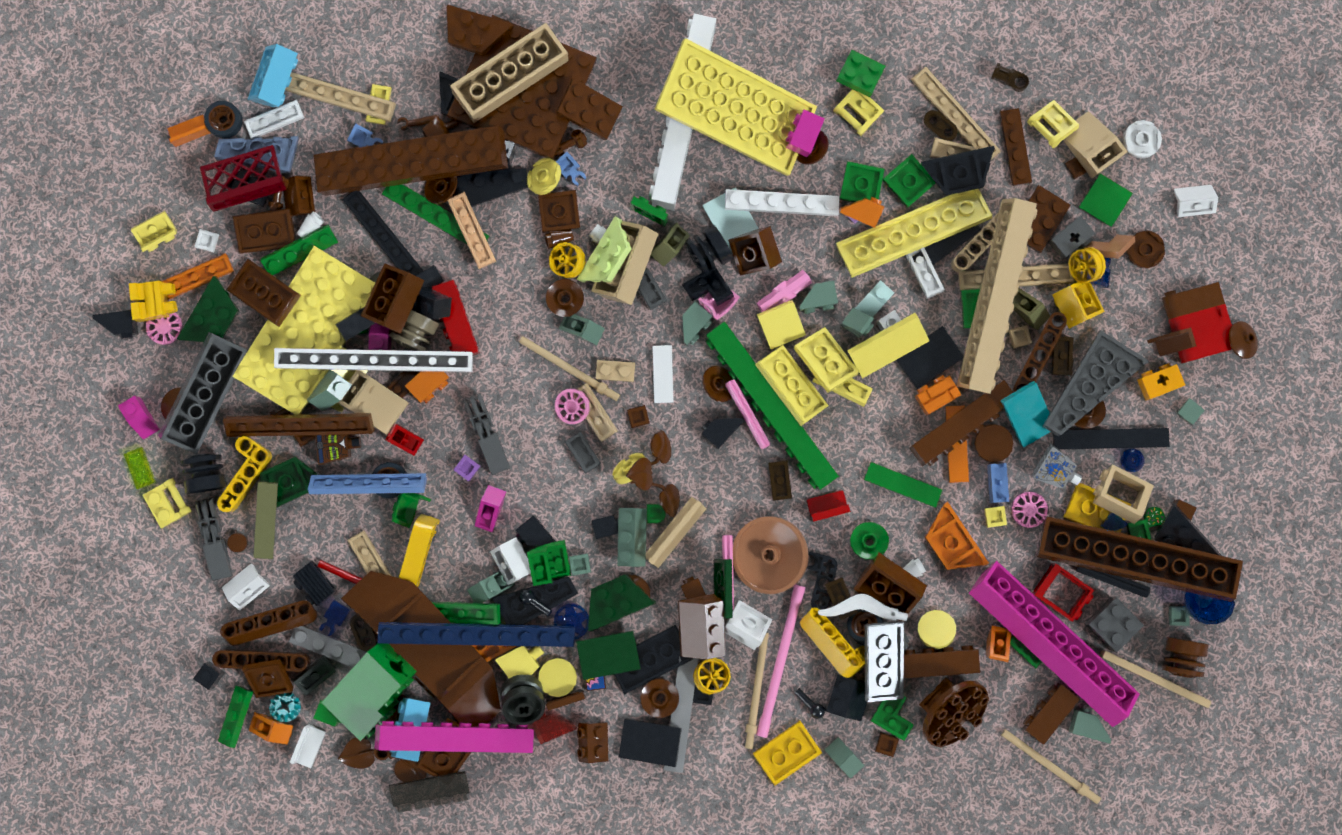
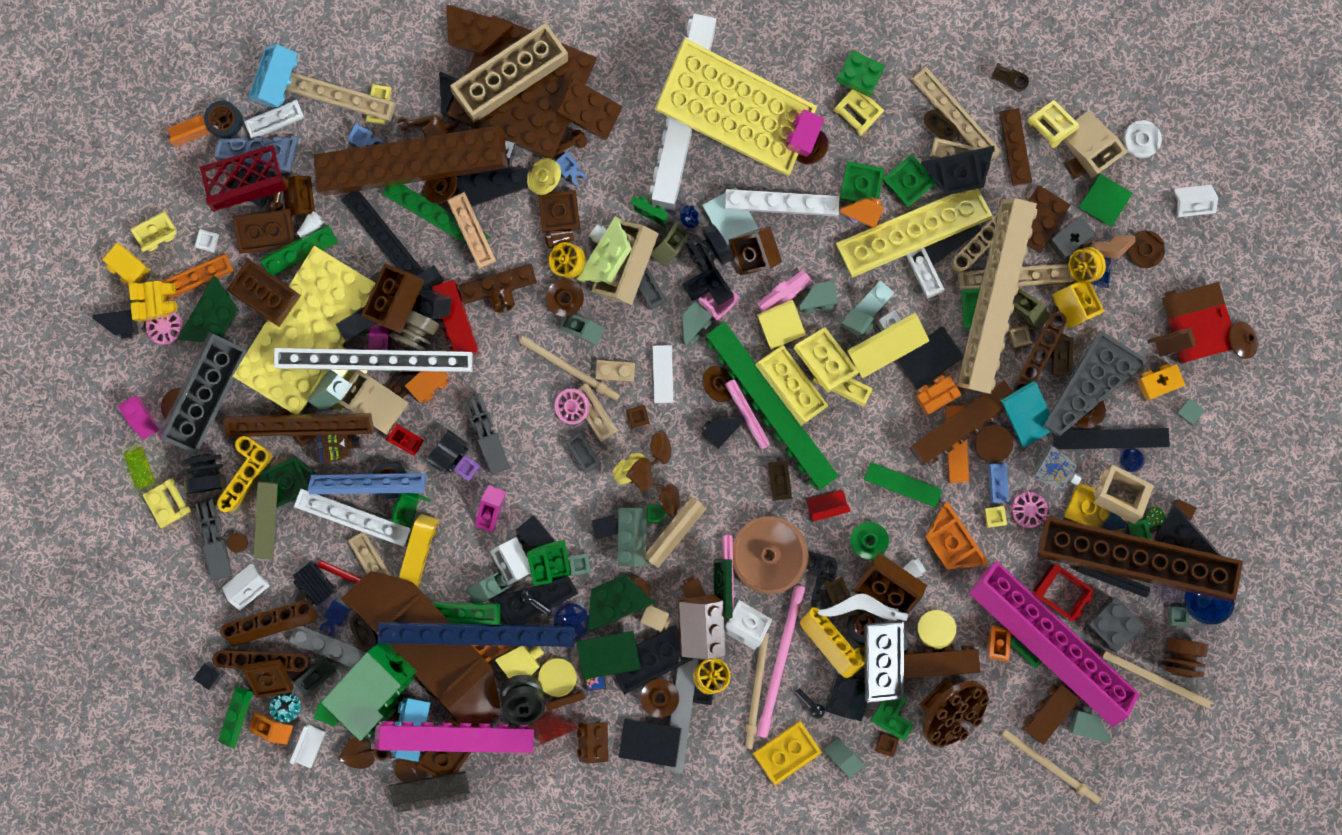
none -> yellow brick [102,243,151,286]
none -> white plate [294,489,411,547]
none -> black brick [426,430,469,474]
none -> reddish brown plate [458,263,537,313]
none -> tan brick [640,606,671,632]
none -> clear blue plate [680,205,699,228]

